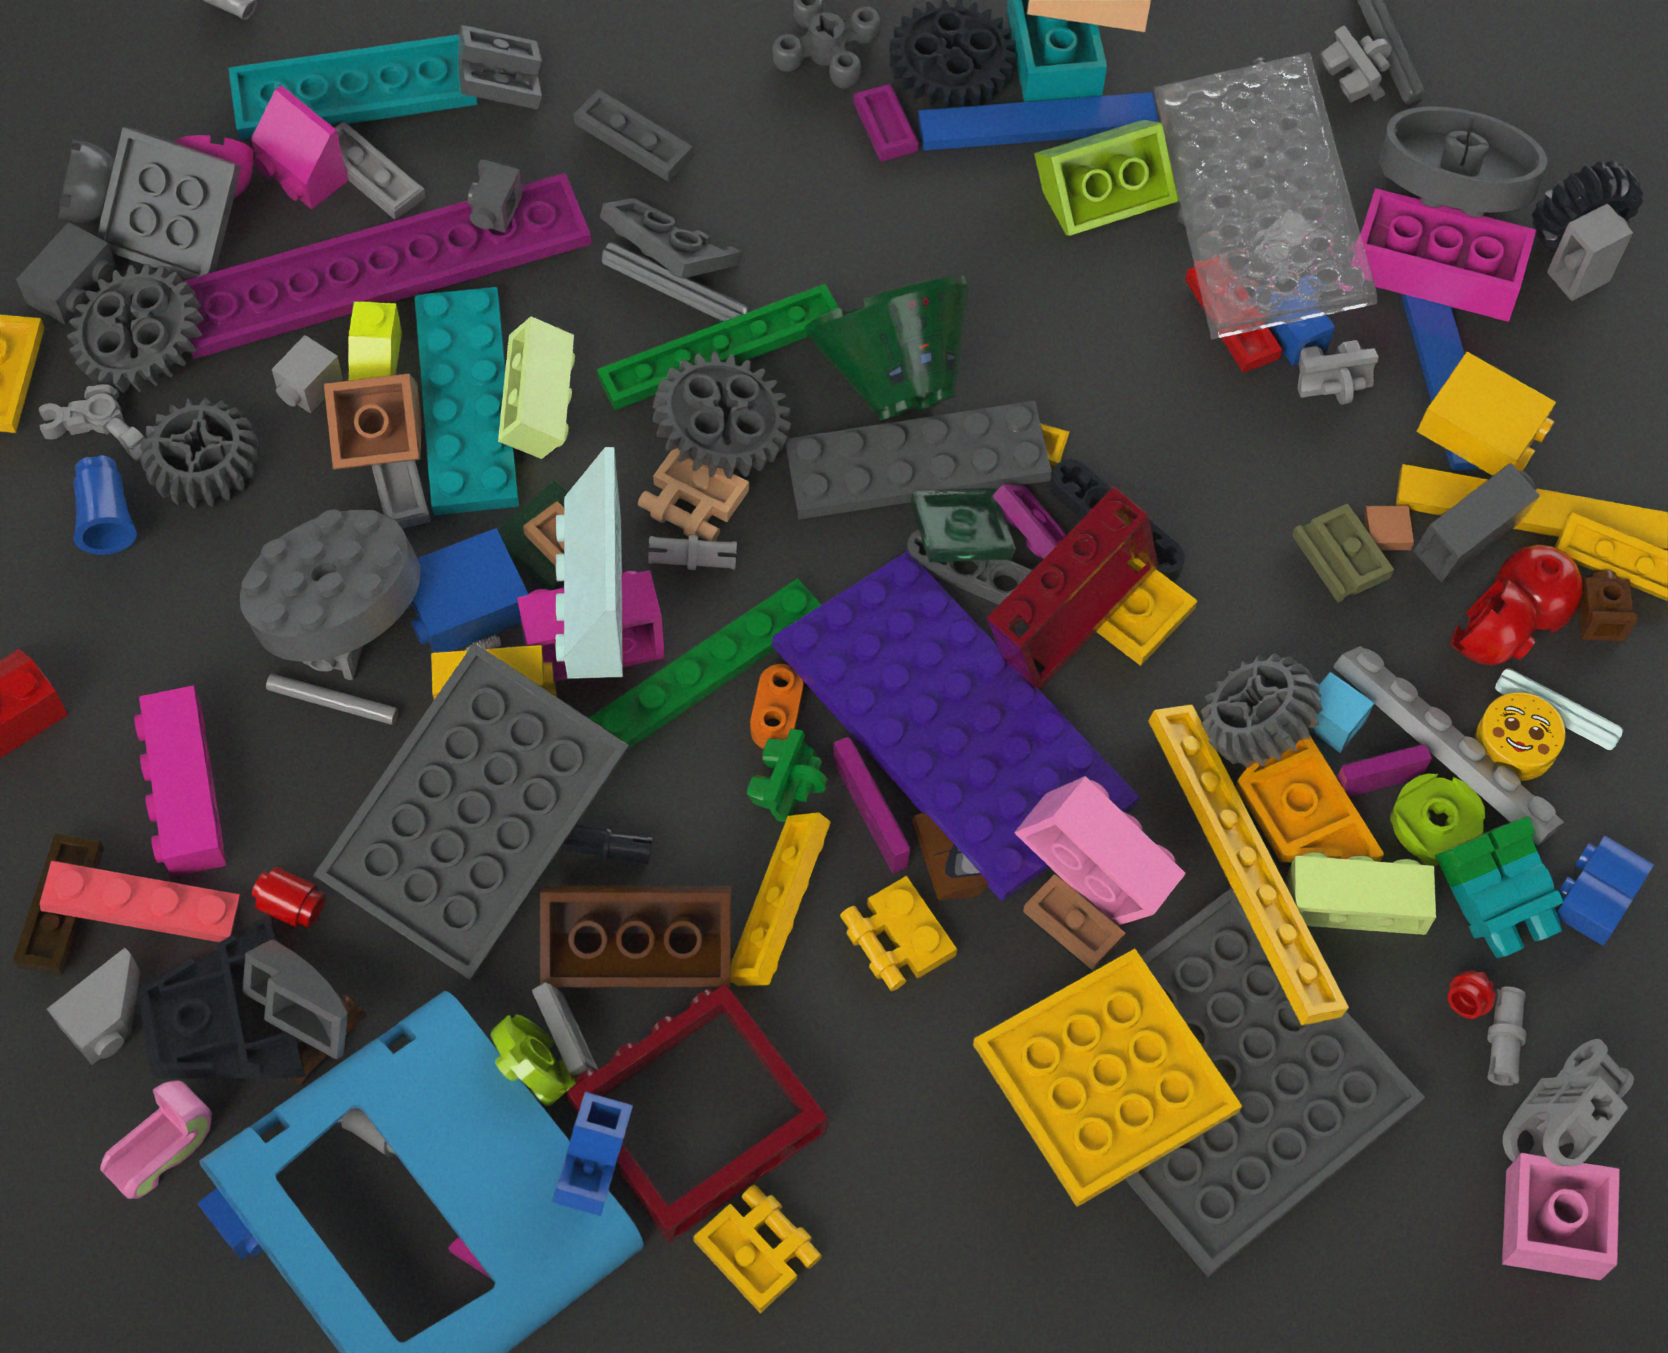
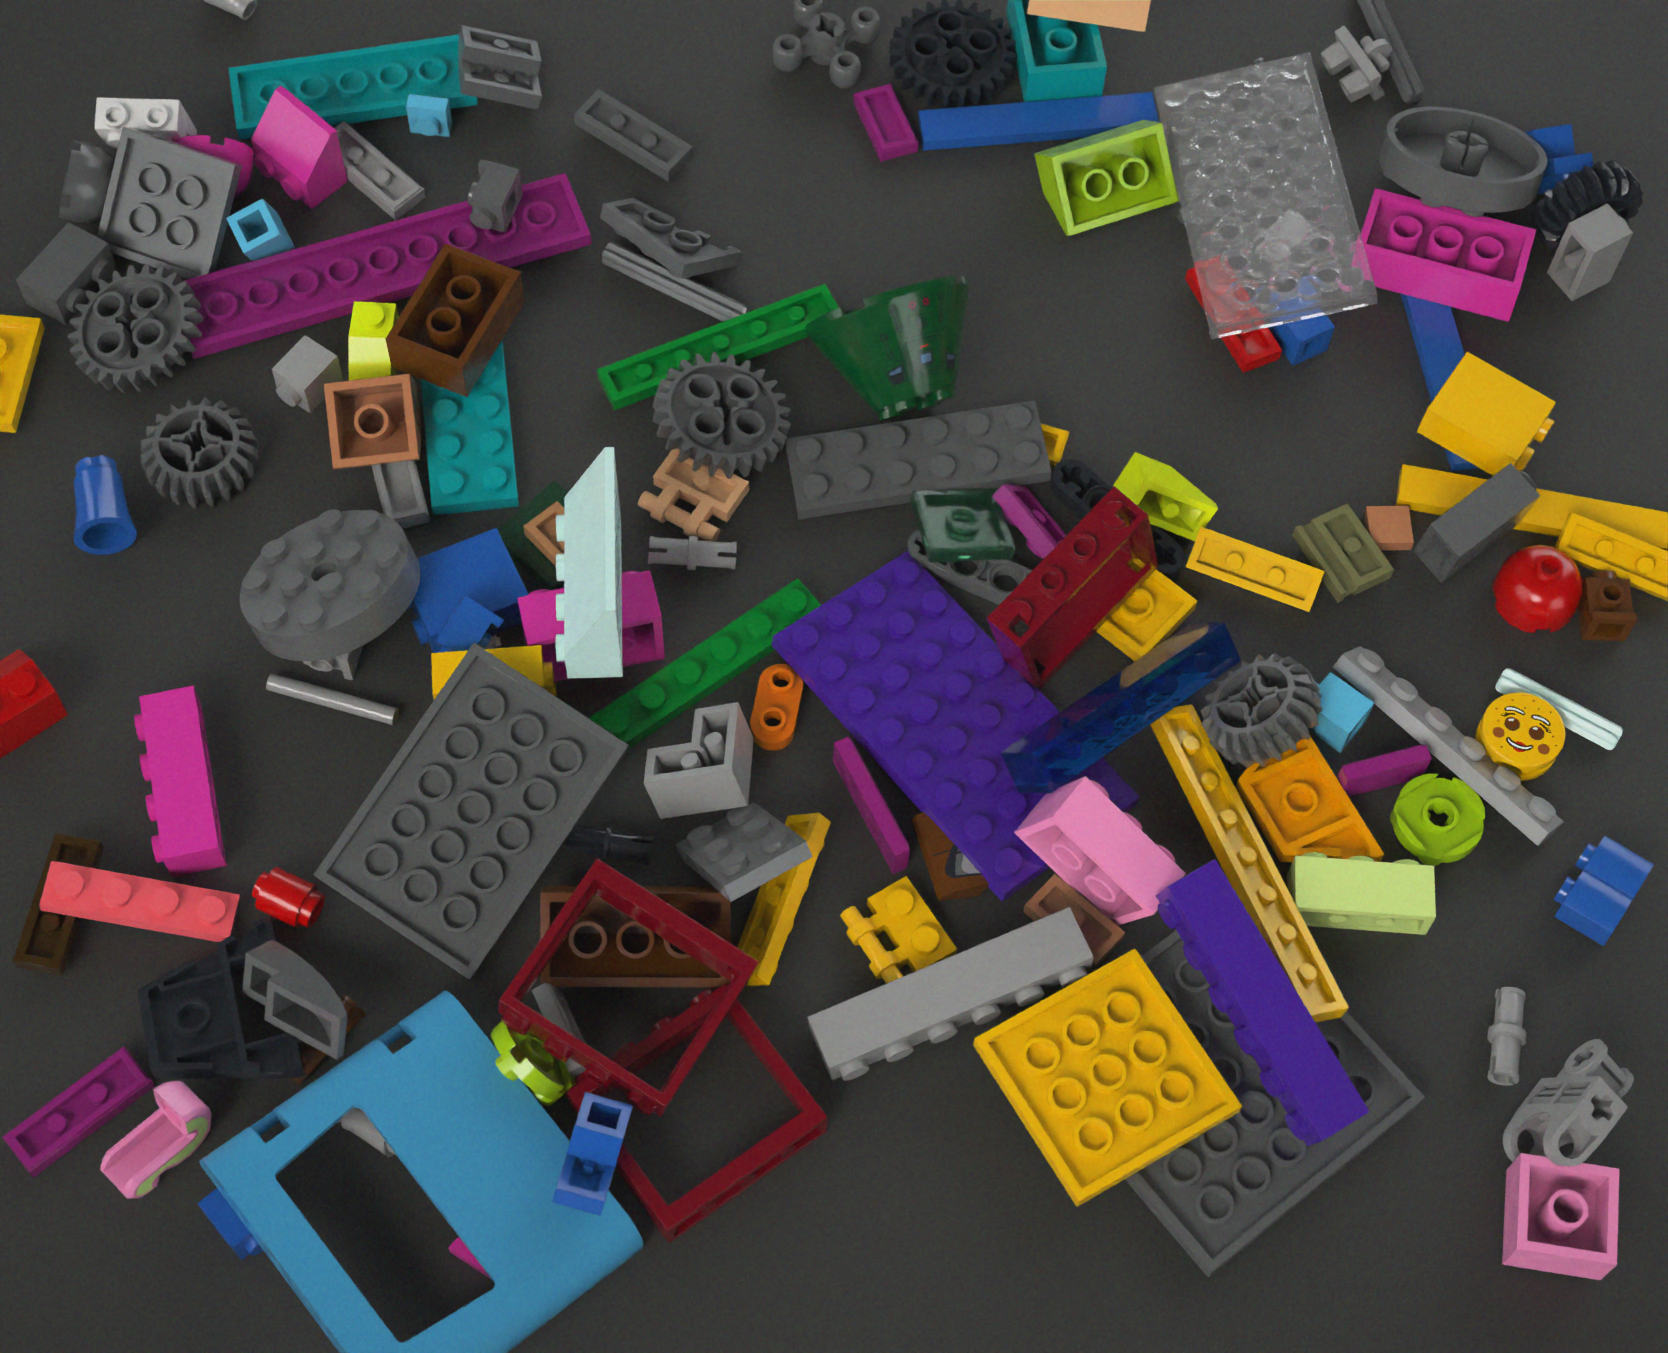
light grey piece [39,384,145,462] -> none
light grey slope [47,948,141,1065] -> none
yellowish green brick [498,316,575,459] -> none
yellow plate [693,1184,822,1313] -> none
green hips [747,729,828,822] -> none
light grey hips [1297,340,1378,405] -> none
teal hips [1435,816,1564,958] -> none
red plate [1447,970,1496,1019] -> none
red cylinder [1449,577,1536,666] -> none
none -> magenta tile [2,1046,155,1178]
none -> white plate [94,98,197,149]
none -> medium azure brick [226,198,295,261]
none -> reddish brown brick [385,243,525,397]
none -> medium azure plate [406,94,453,137]
none -> blue brick [433,595,504,653]
none -> dark red window [498,859,759,1117]
none -> light grey brick [644,702,754,819]
none -> dark grey plate [675,802,813,902]
none -> light grey brick [807,907,1094,1081]
none -> clear blue brick [1001,621,1241,793]
none -> neon yellow slope [1113,452,1218,541]
none -> dark purple brick [1156,859,1370,1146]
none -> yellow plate [1186,527,1325,612]
none -> blue brick [1525,124,1594,194]

